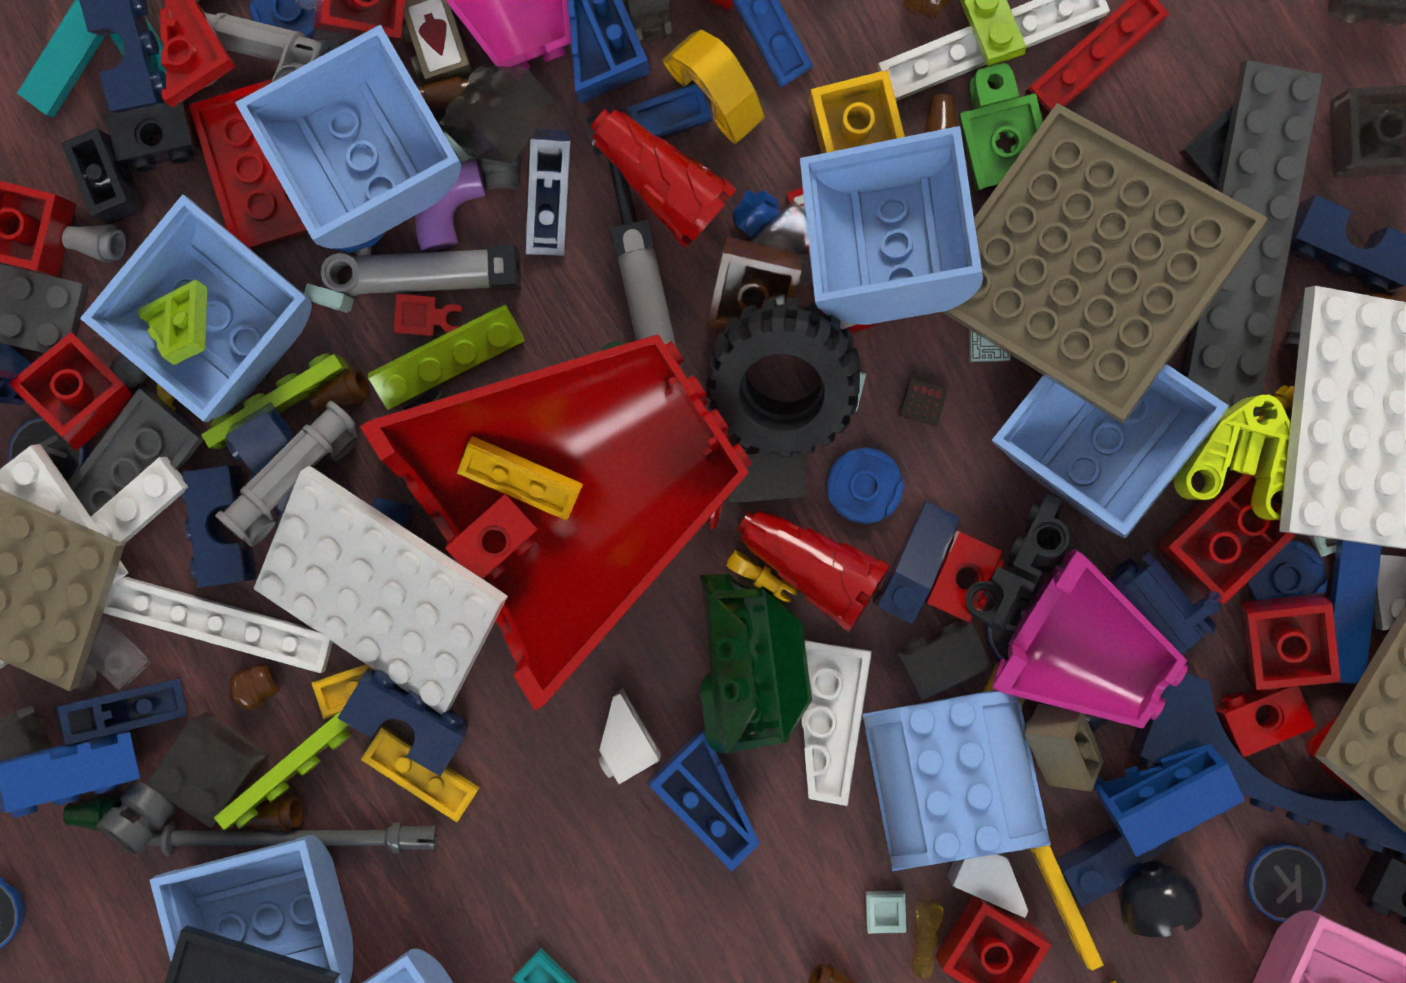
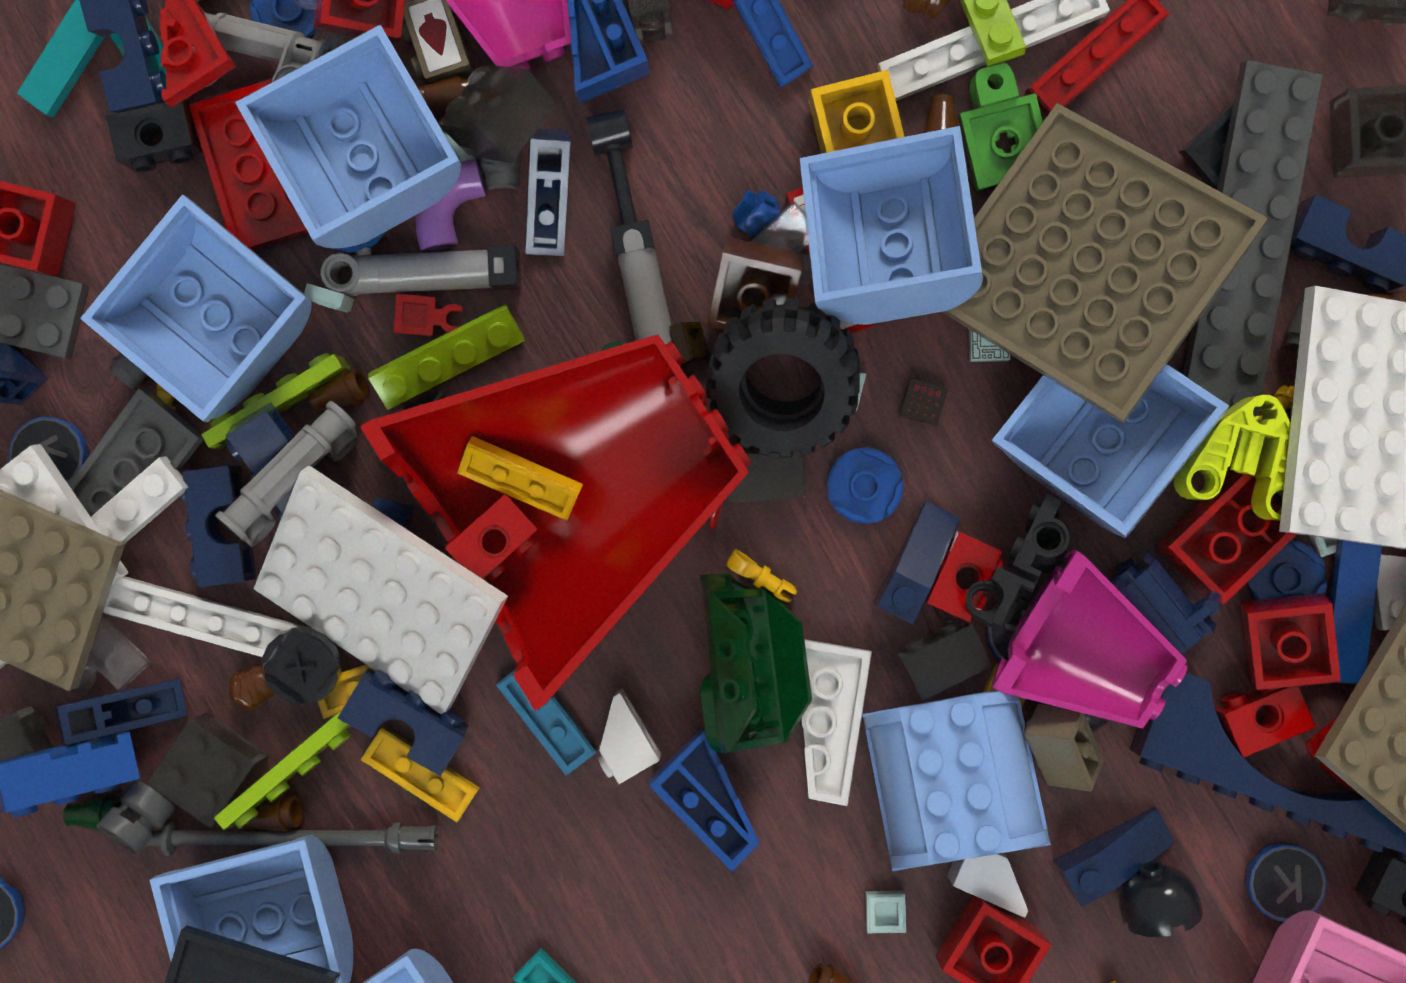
red brick [8,332,133,451] -> none
black brick [61,128,145,224] -> none
light grey cone [62,224,126,263] -> none
lime wing [138,280,207,365] -> none
red cone [590,109,737,249] -> none
blue tile [627,83,712,139] -> none
yellow connector [662,29,765,144] -> none
red cone [737,510,890,632] -> none
clear yellow piece [912,901,944,979] -> none
yellow tile [1030,845,1104,971] -> none
blue wedge [1093,744,1245,857] -> none
none -> black tile [262,627,341,704]
none -> dark azure tile [496,670,597,776]
none -> dark brown tile [670,321,709,364]

